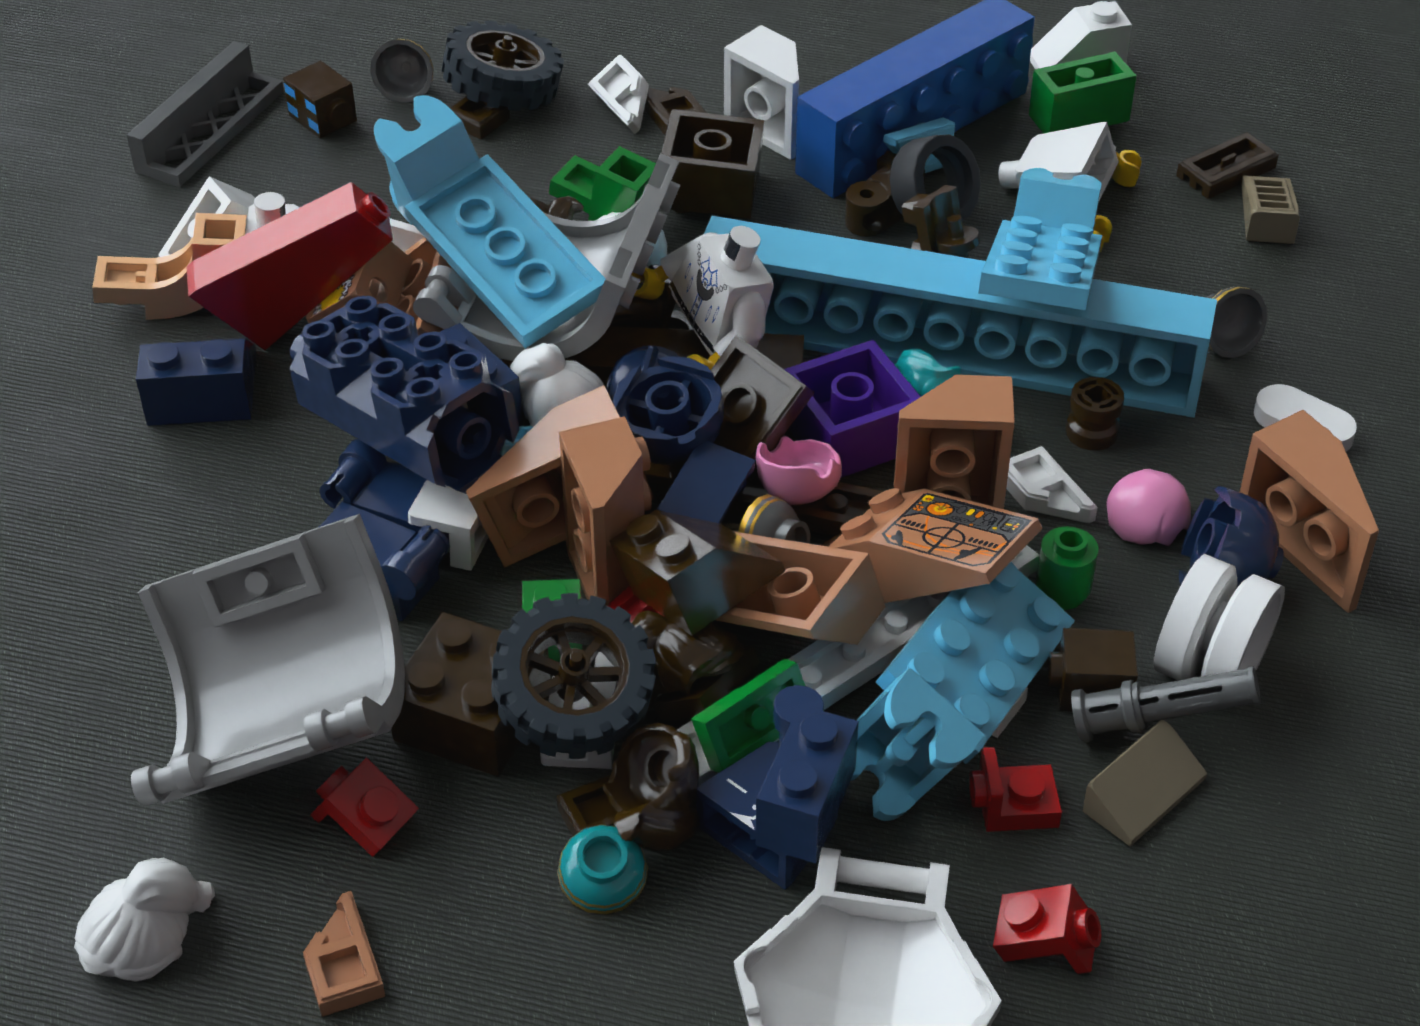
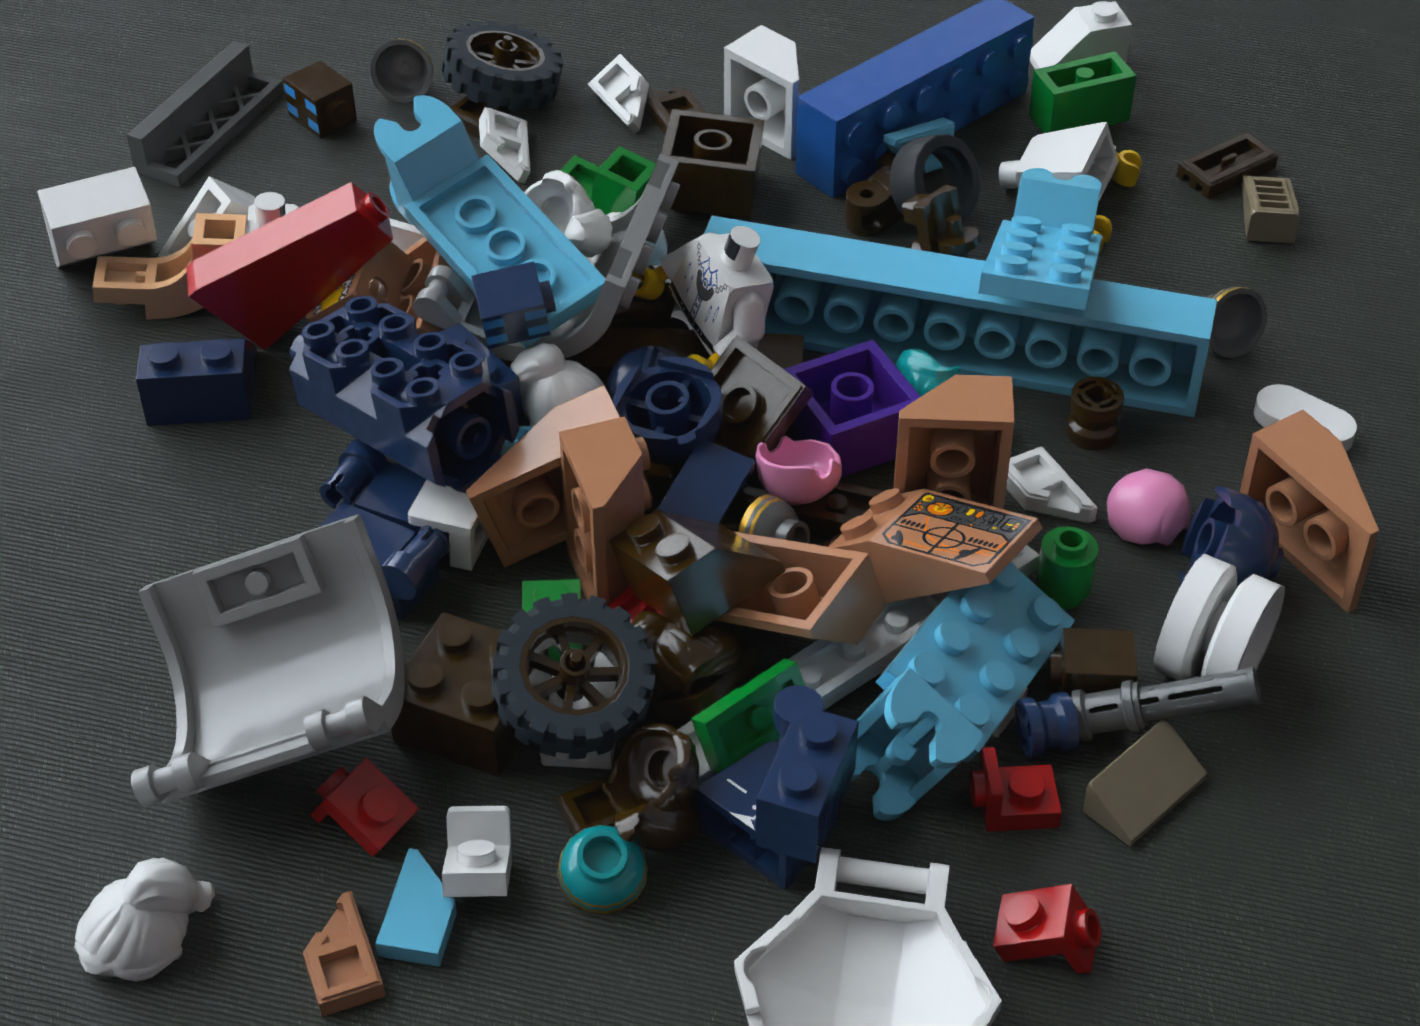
none -> white slope [37,167,157,268]
none -> medium azure tile [375,848,457,967]
none -> white bracket [442,806,512,897]
none -> dark blue brick [471,261,556,349]
none -> white tile [479,107,531,184]
none -> white hair [524,170,613,258]
none -> dark blue wheel [1015,692,1080,758]

